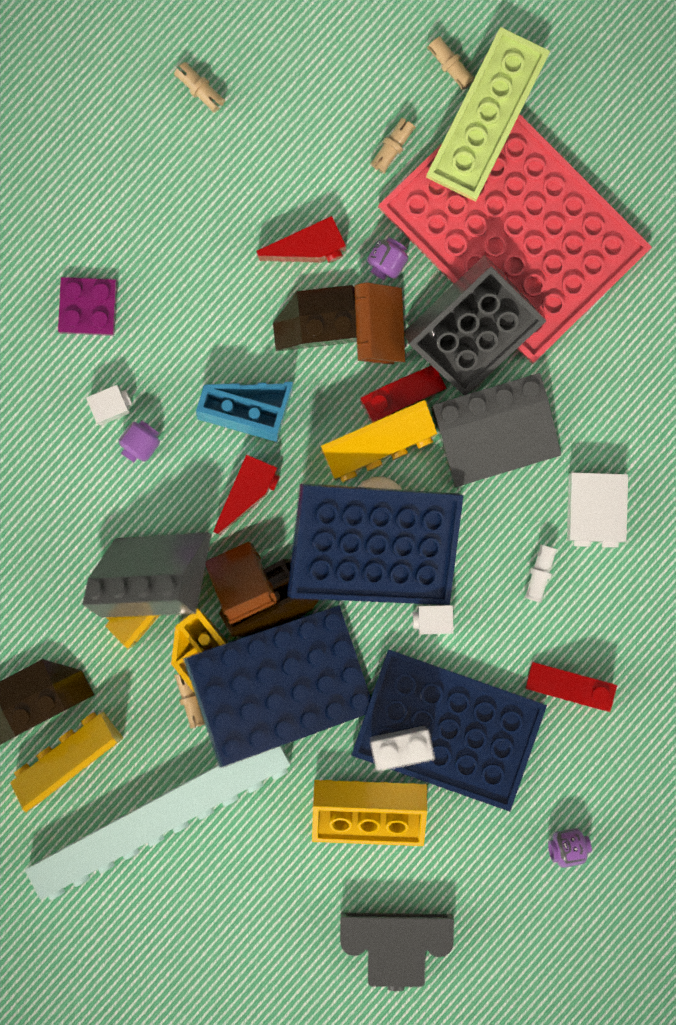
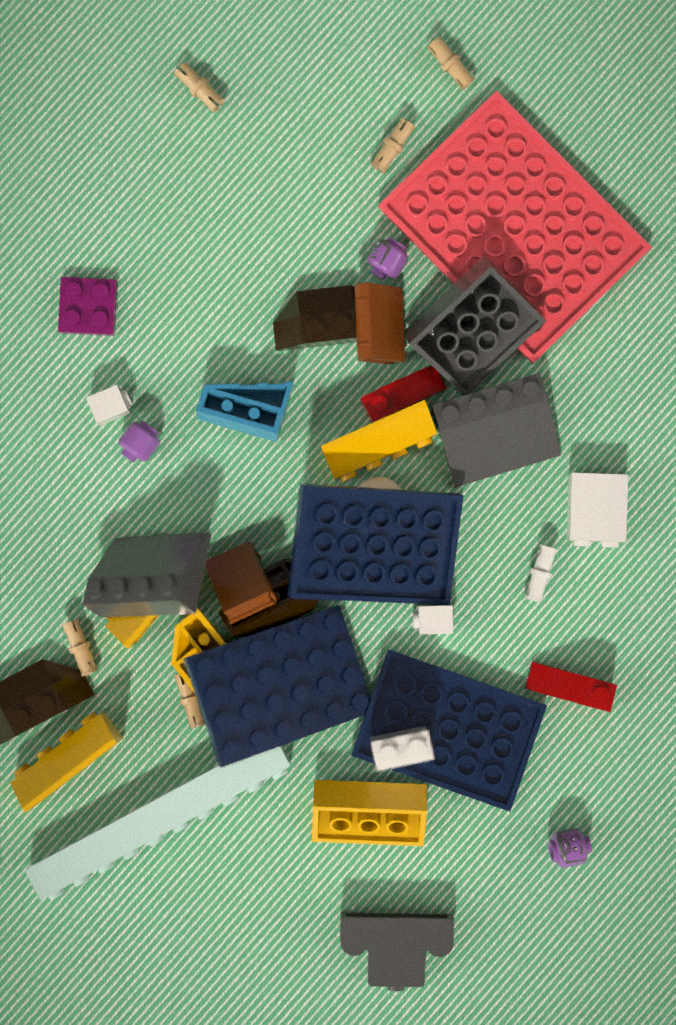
red slope [213,455,281,535] -> none
red slope [256,216,346,263] -> none
yellowish green plate [426,27,550,202] -> none
none -> tan pin [61,618,98,677]

